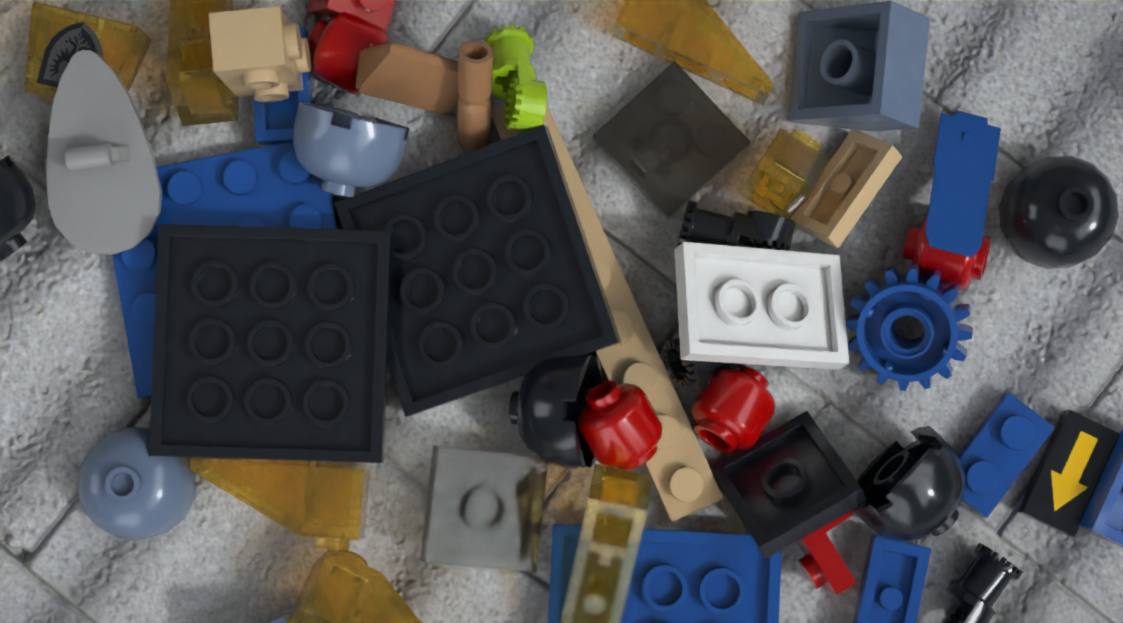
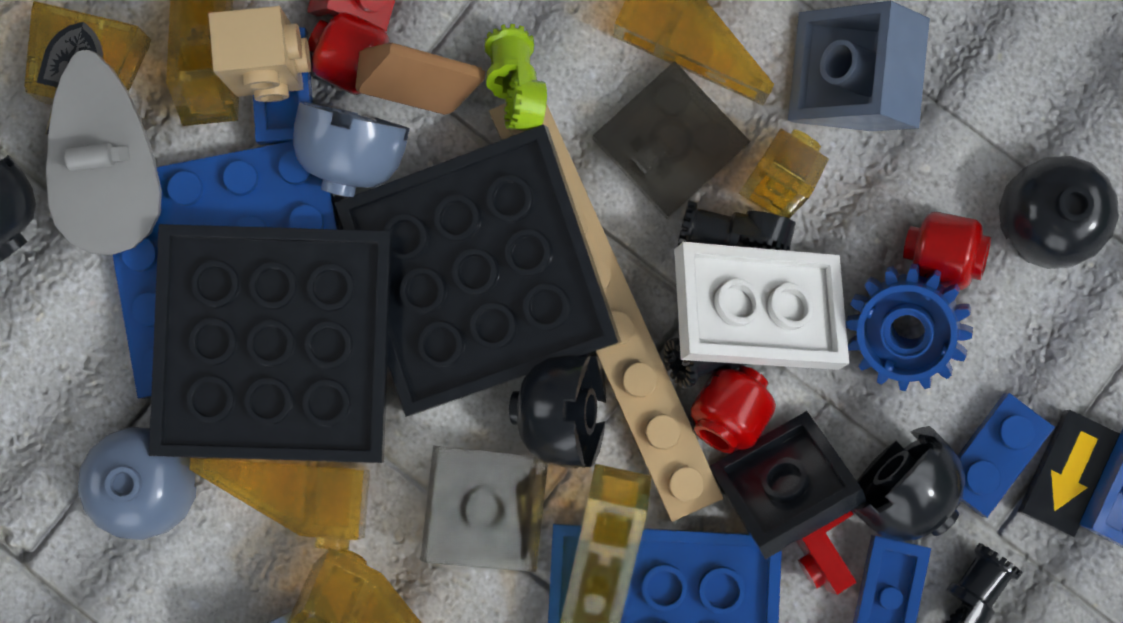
medium nougat piece [457,41,493,150] -> none
red head [576,381,663,470] -> none
tan plate [789,129,902,248] -> none
blue piece [925,110,1001,258] -> none

